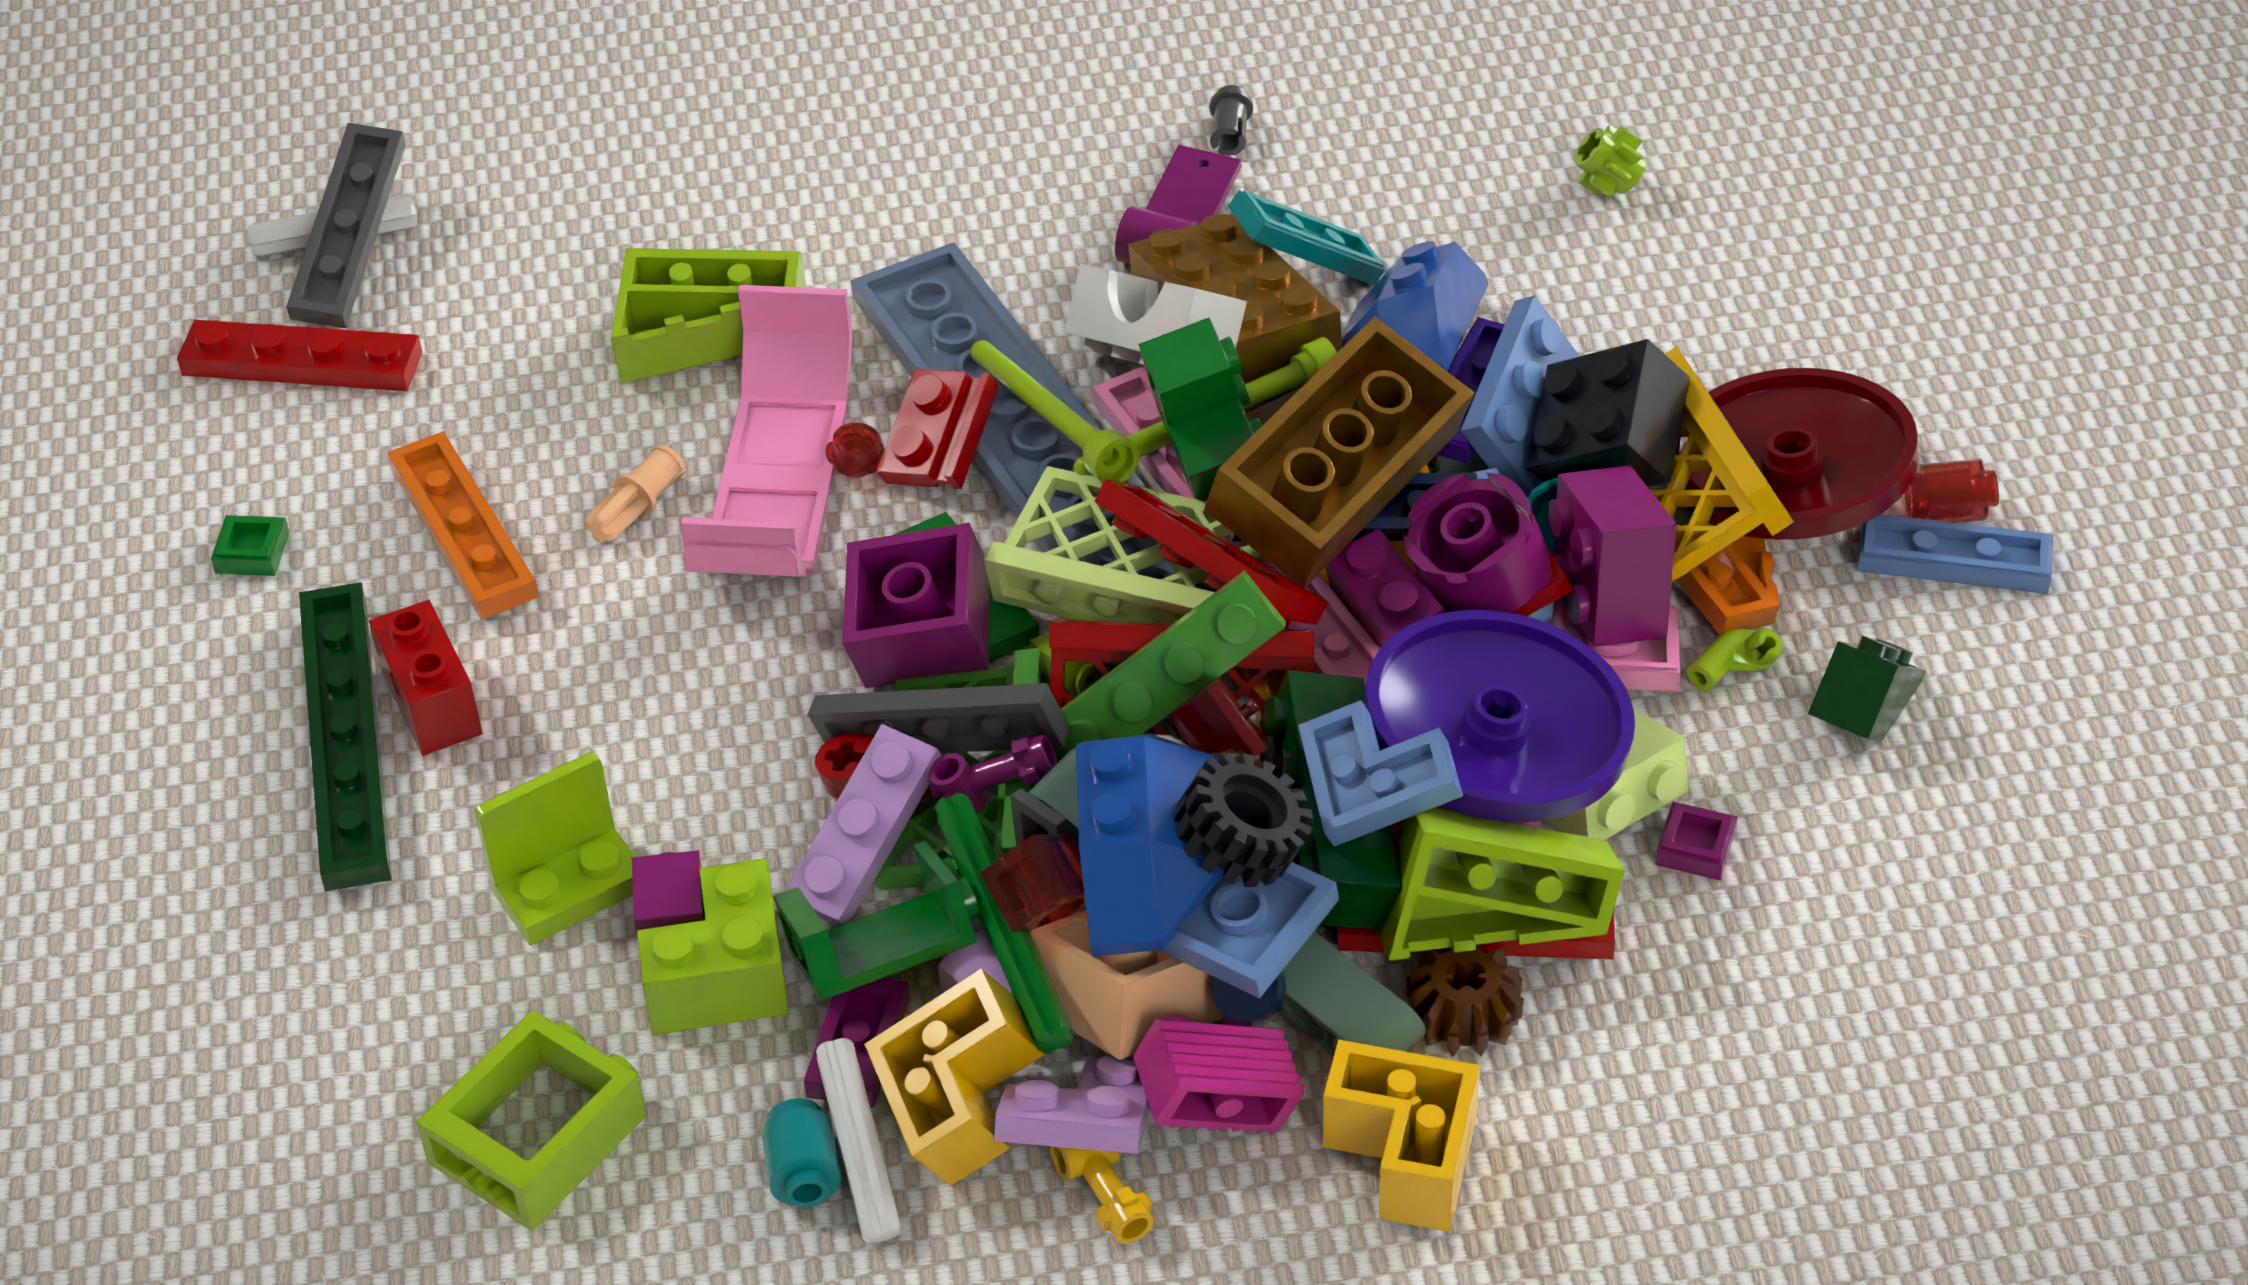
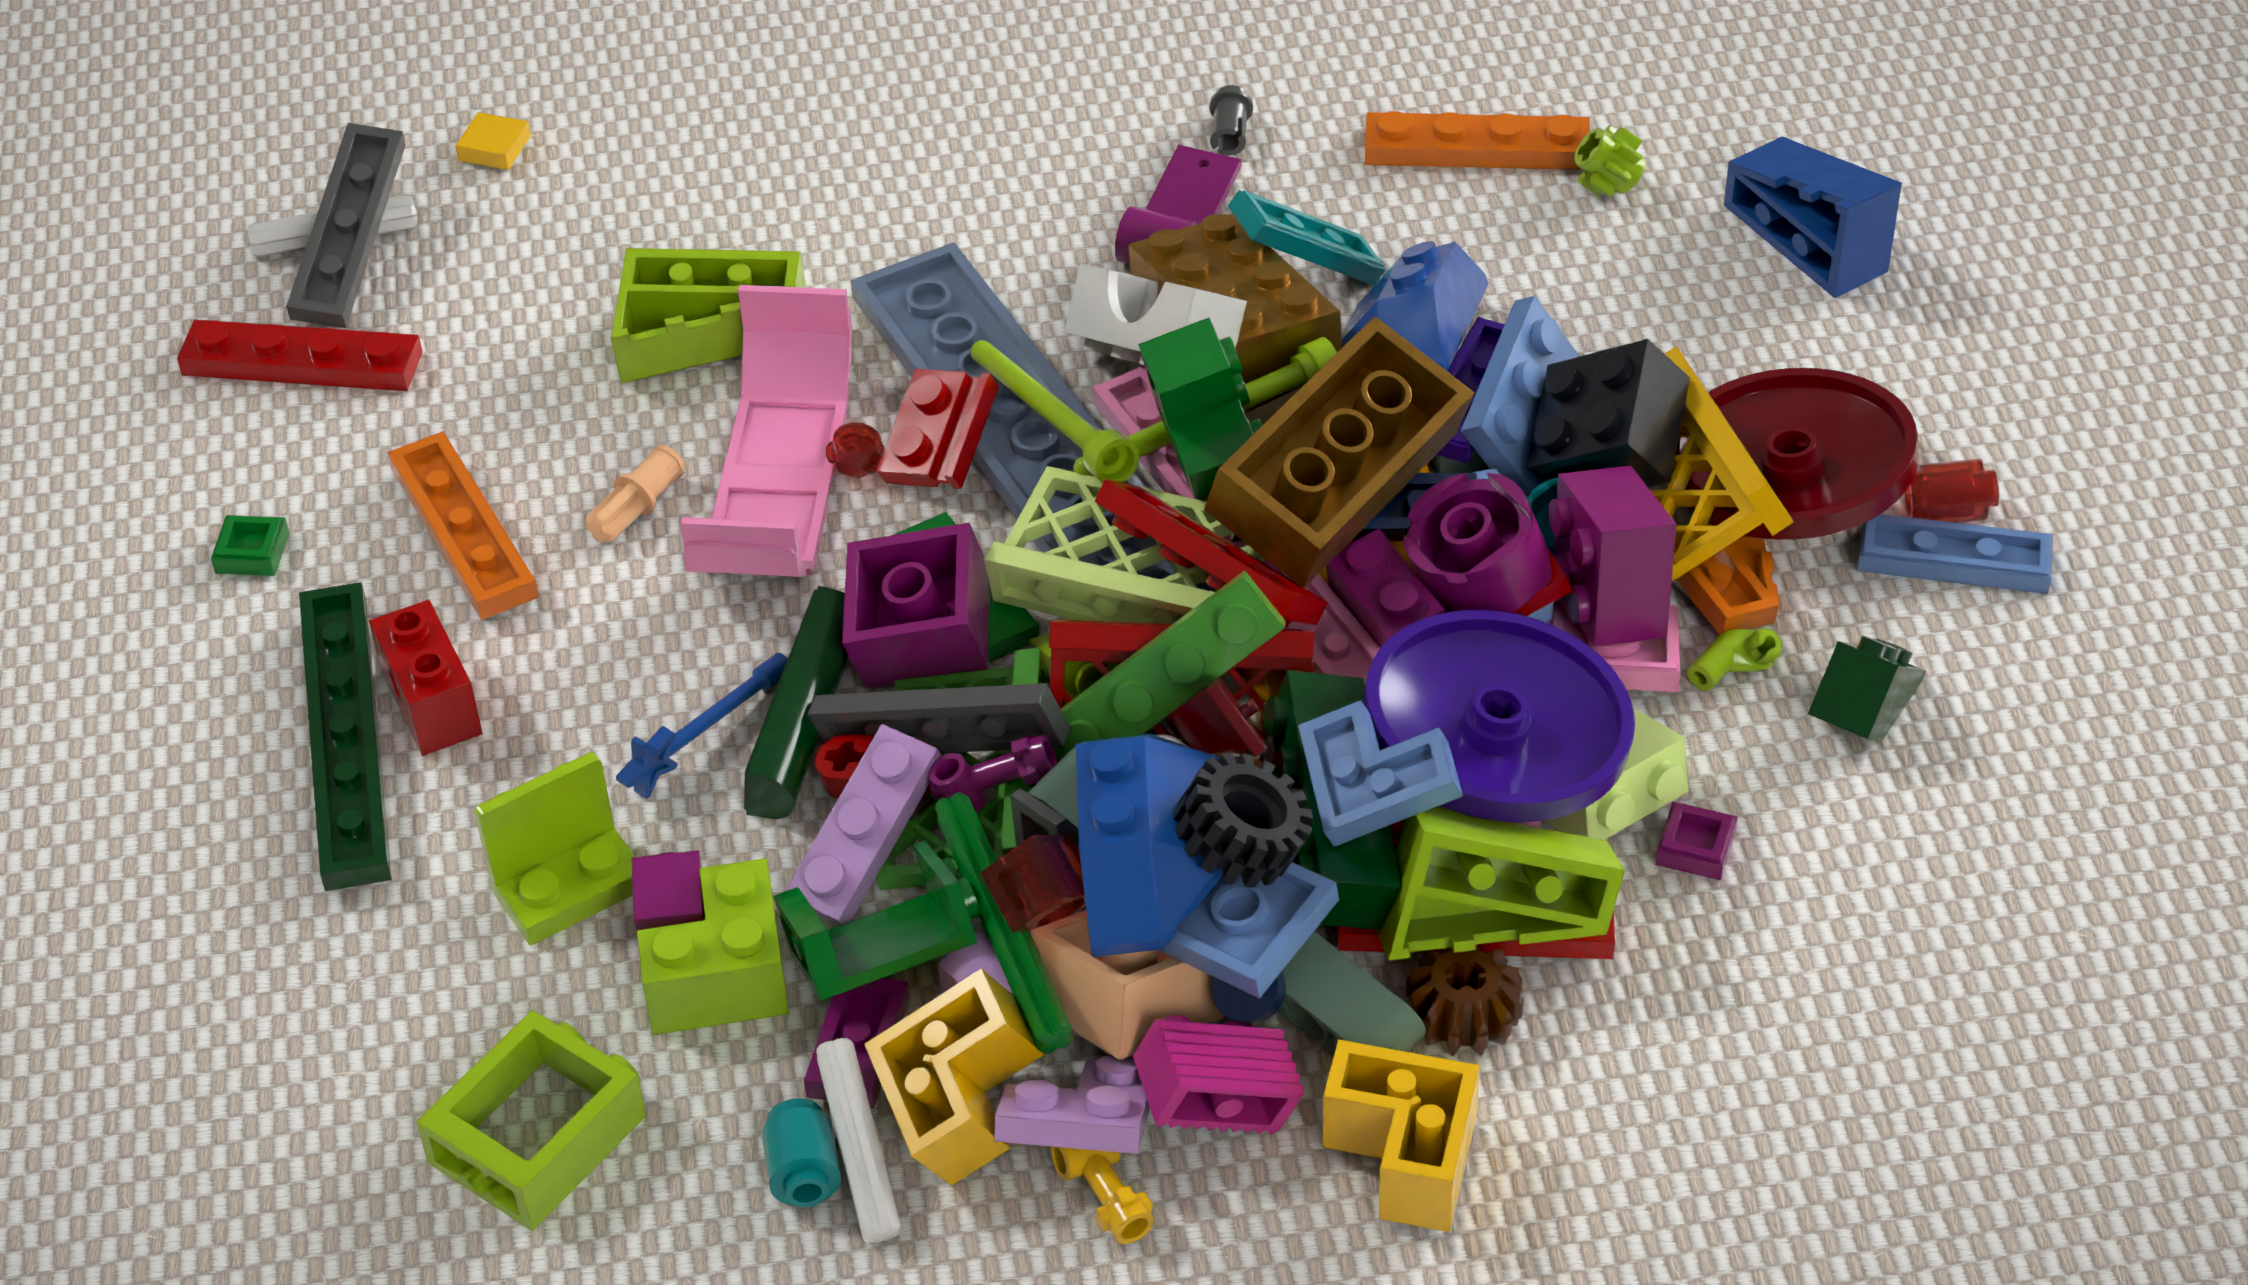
none -> yellow tile [455,112,531,170]
none -> blue piece [616,653,788,799]
none -> dark green brick [744,586,849,819]
none -> orange plate [1365,111,1590,170]
none -> blue wedge [1724,136,1902,298]

